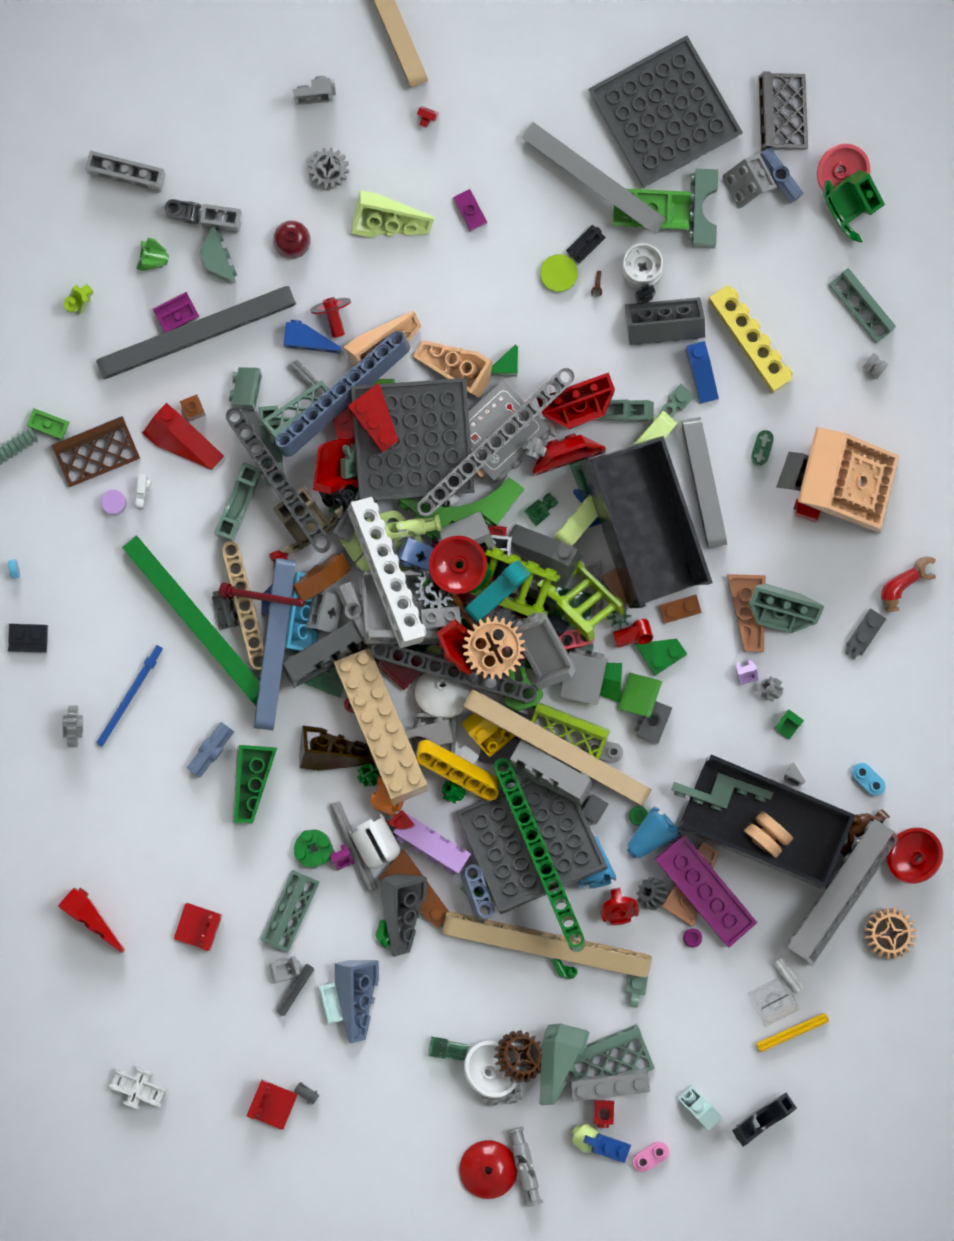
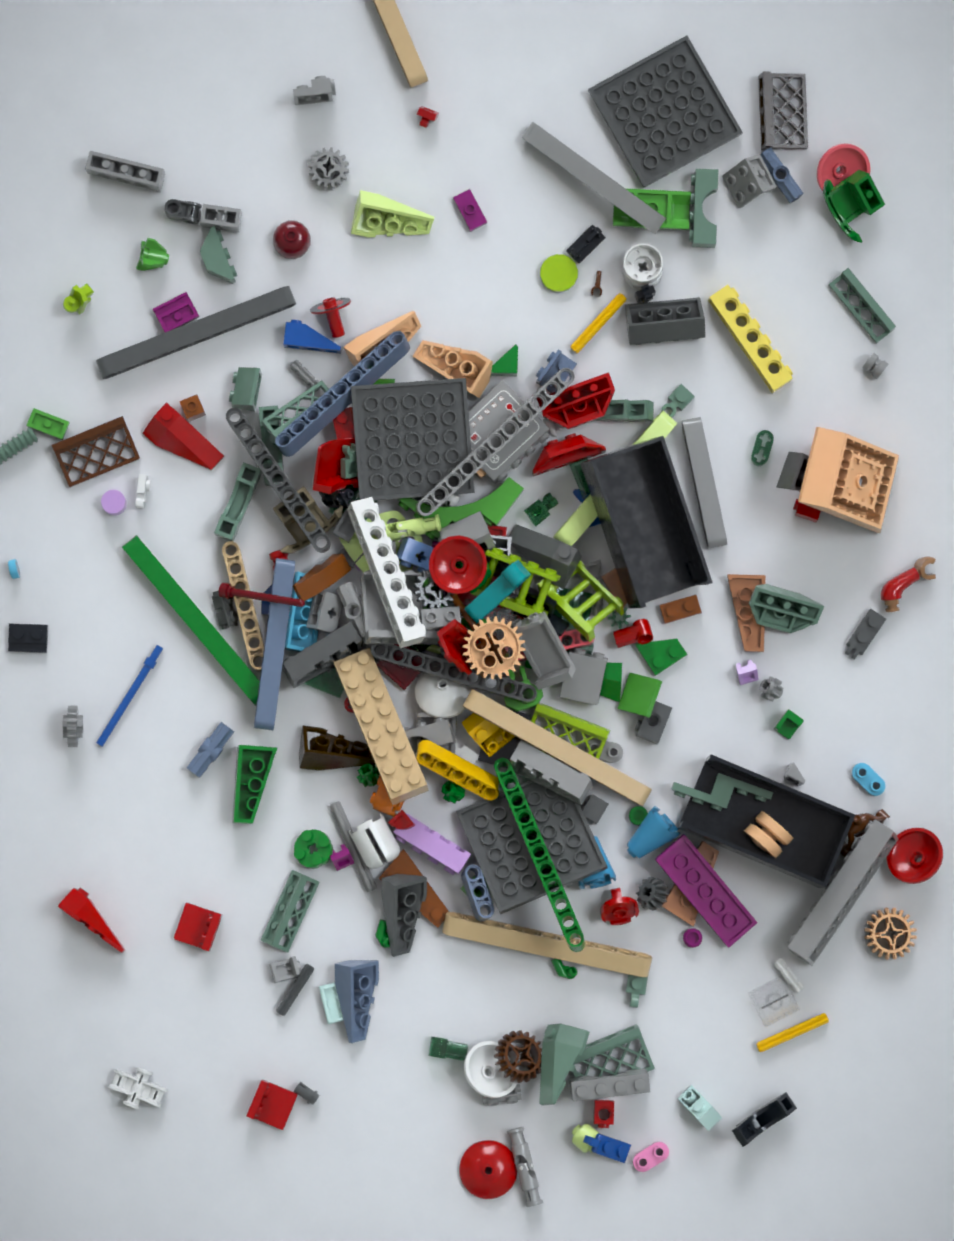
red wedge [347,383,399,453] -> none
light grey gear [522,437,547,460] -> none
blue slope [685,341,719,404] -> none
none -> sand blue bracket [536,349,577,393]
none -> yellow axle [570,293,626,353]

